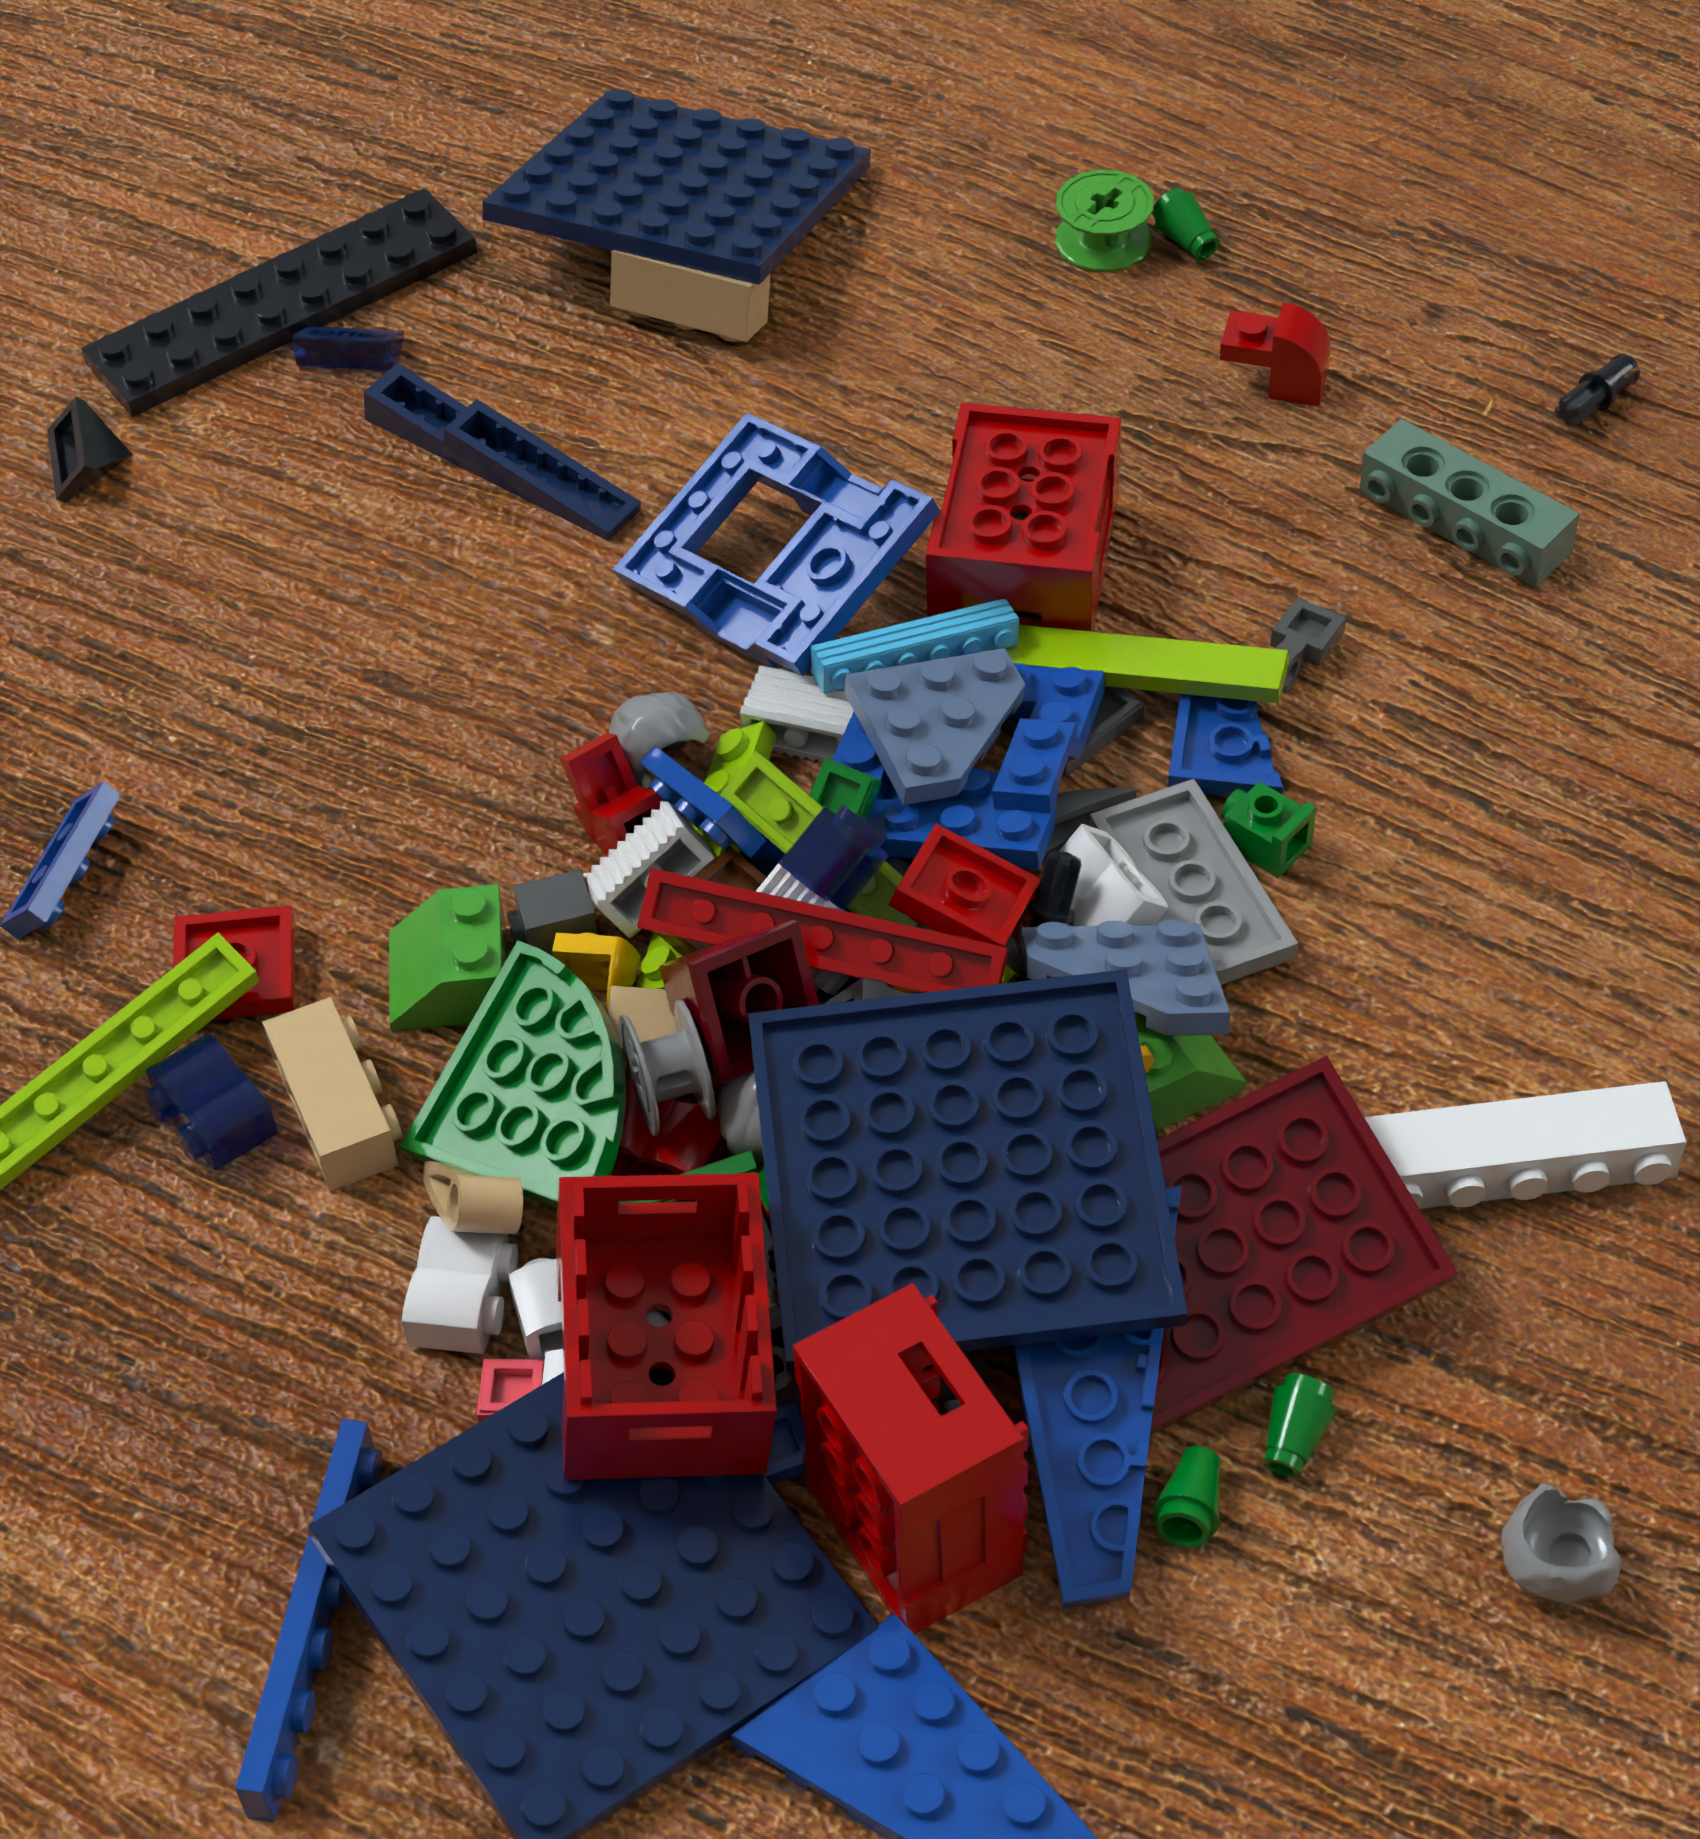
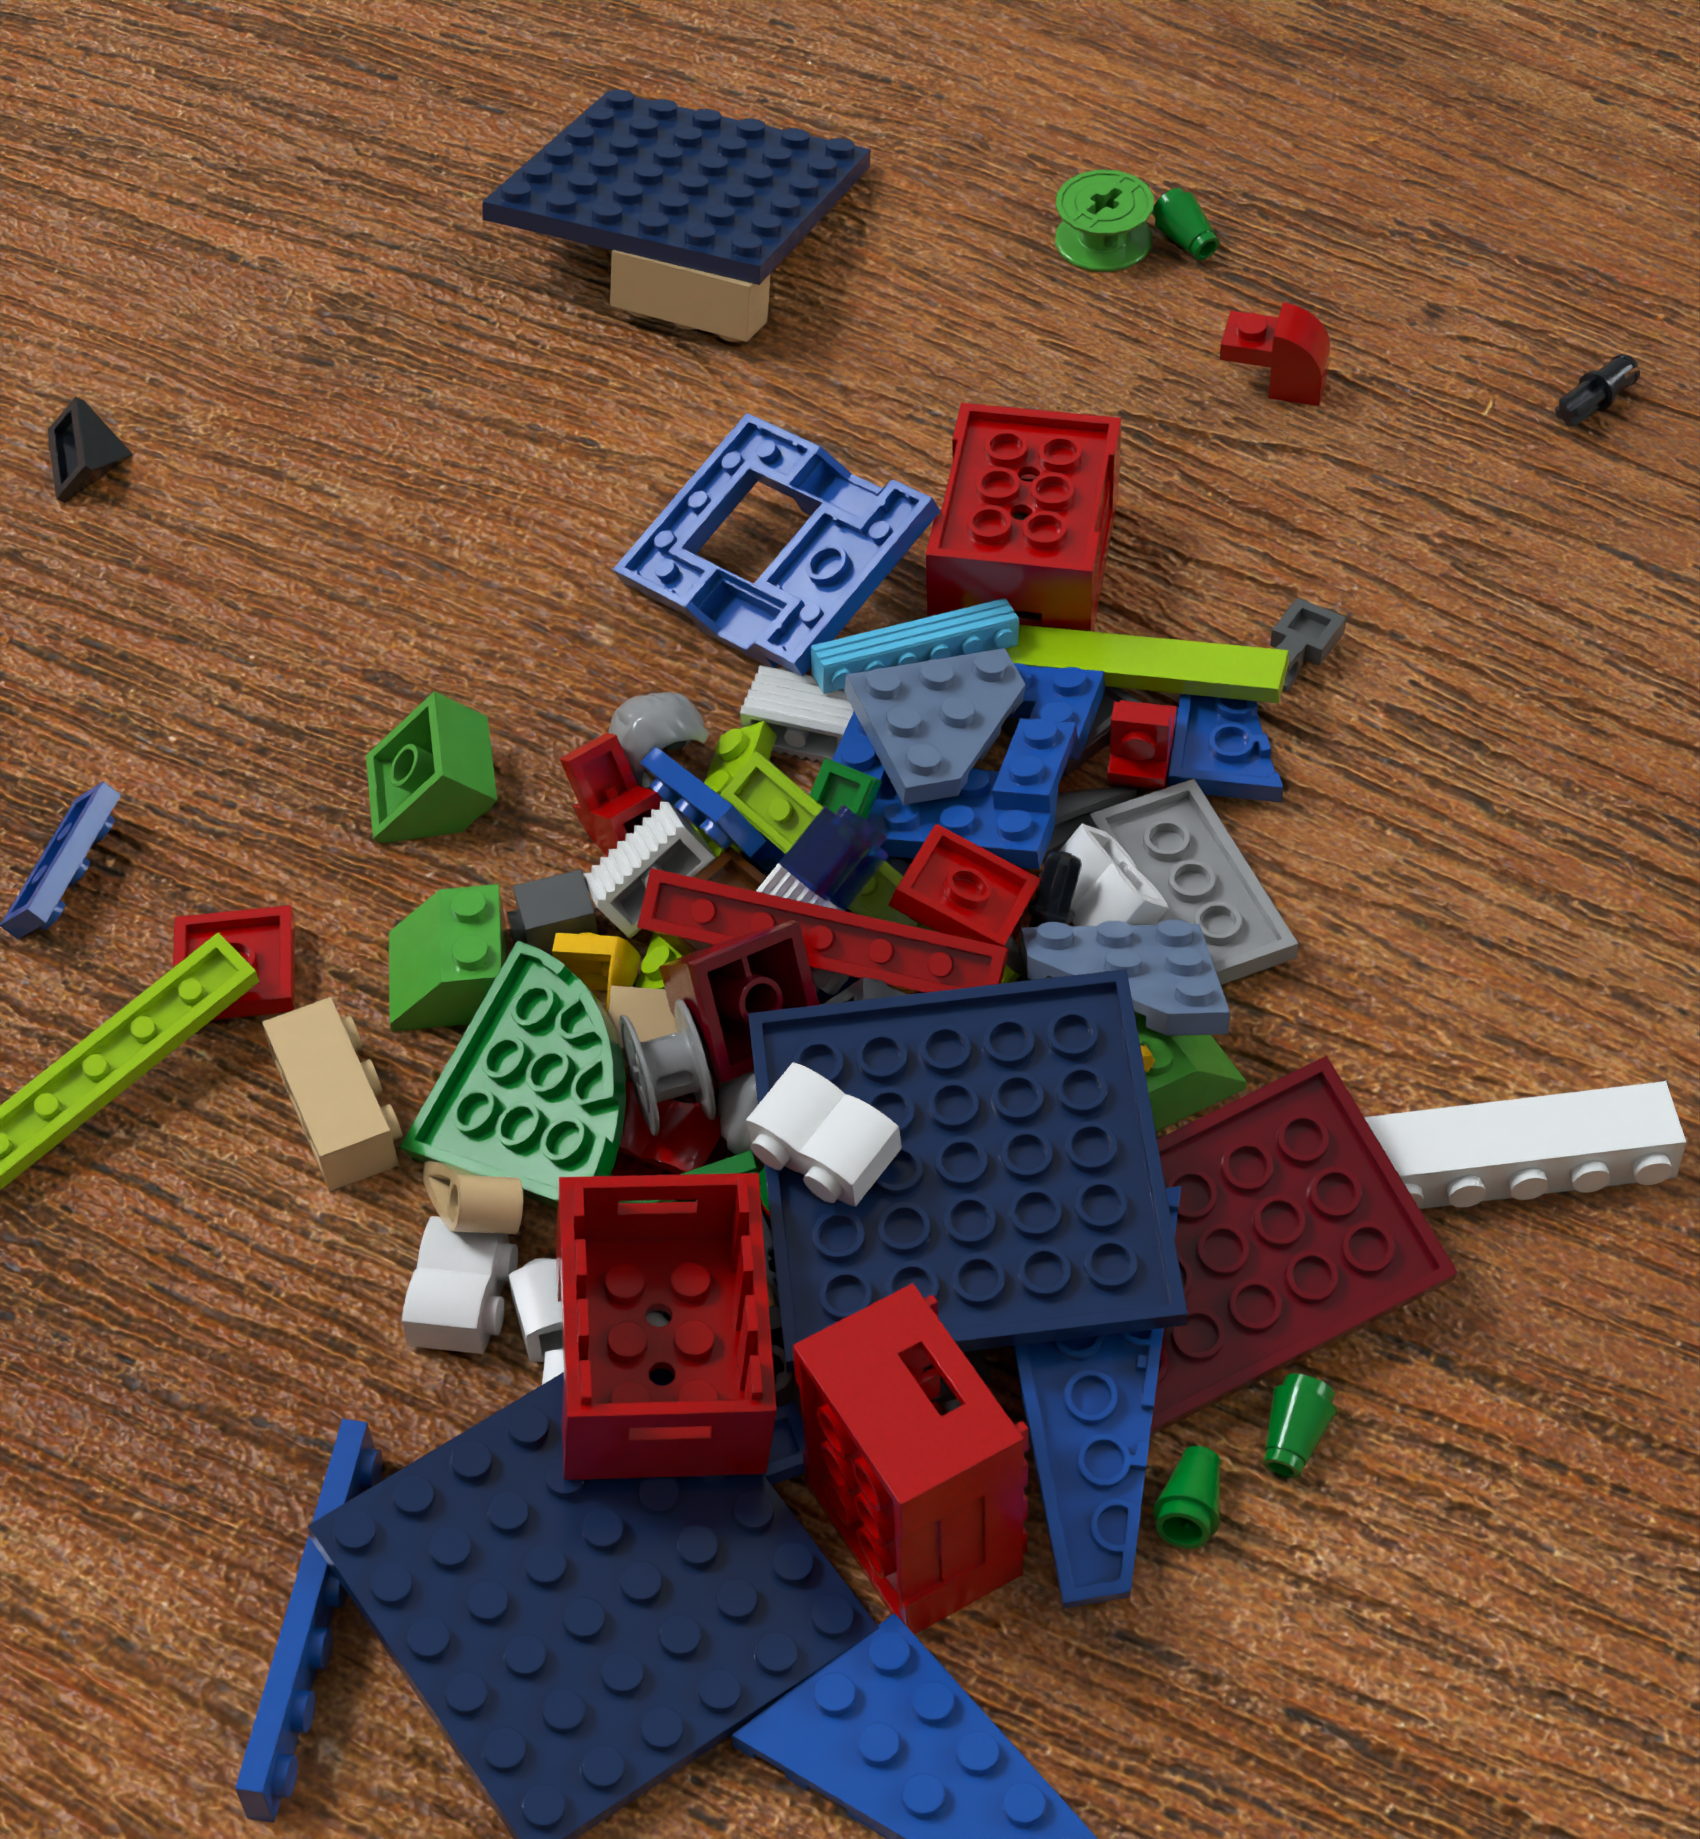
black plate [81,188,478,417] -> none
clear blue brick [145,1033,278,1171] -> none
clear blue slope [291,326,405,370] -> none
dark blue slope [364,363,641,541] -> none
coral tile [476,1359,545,1423] -> none
green brick [1221,781,1316,878] -> none
sand green brick [1359,418,1580,588] -> none
light grey hair [1501,1483,1622,1606] -> none
none -> bright green slope [366,691,497,843]
none -> white brick [746,1062,902,1207]
none -> red brick [1107,700,1177,790]

